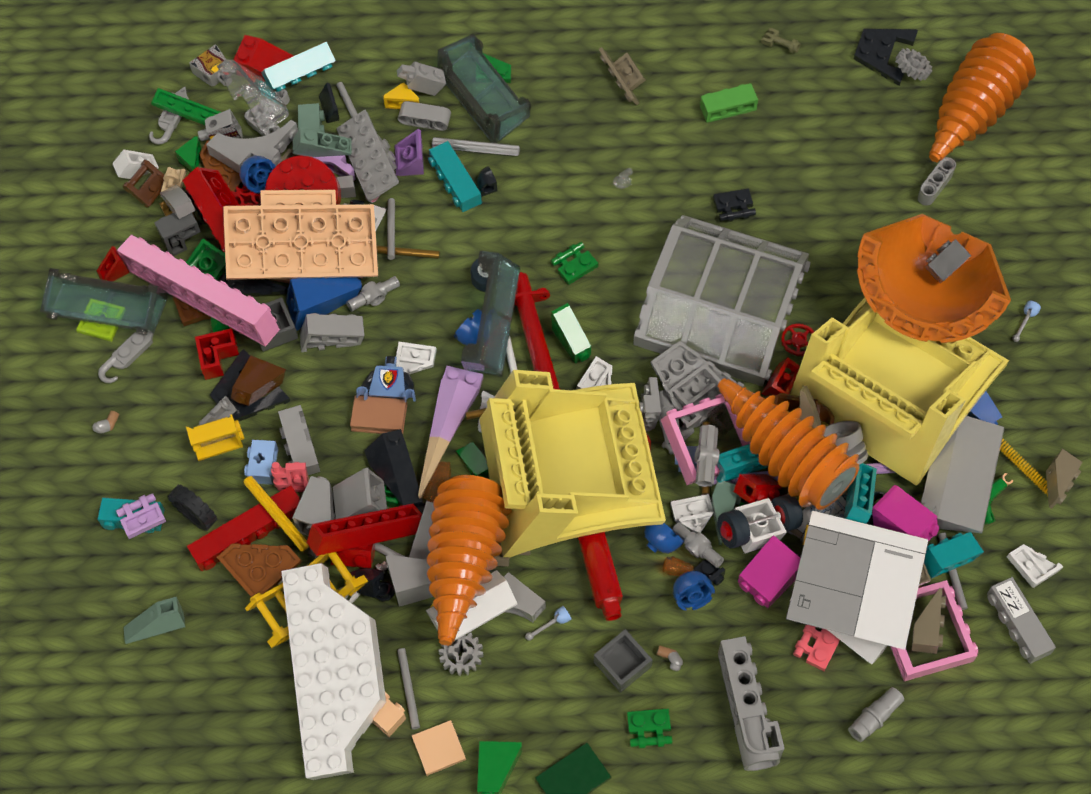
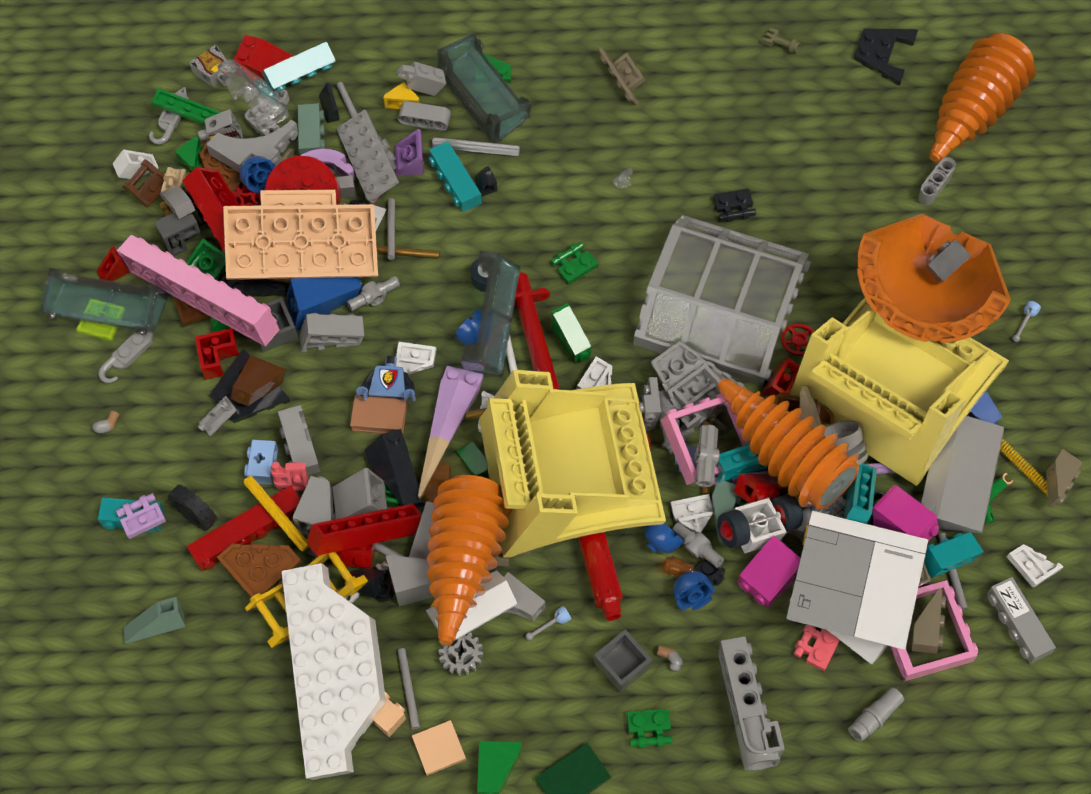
yellow window [186,414,245,461] -> none
sand green slope [293,127,352,157] -> none
bright green brick [700,83,758,123] -> none
light grey gear [895,48,932,81] -> none

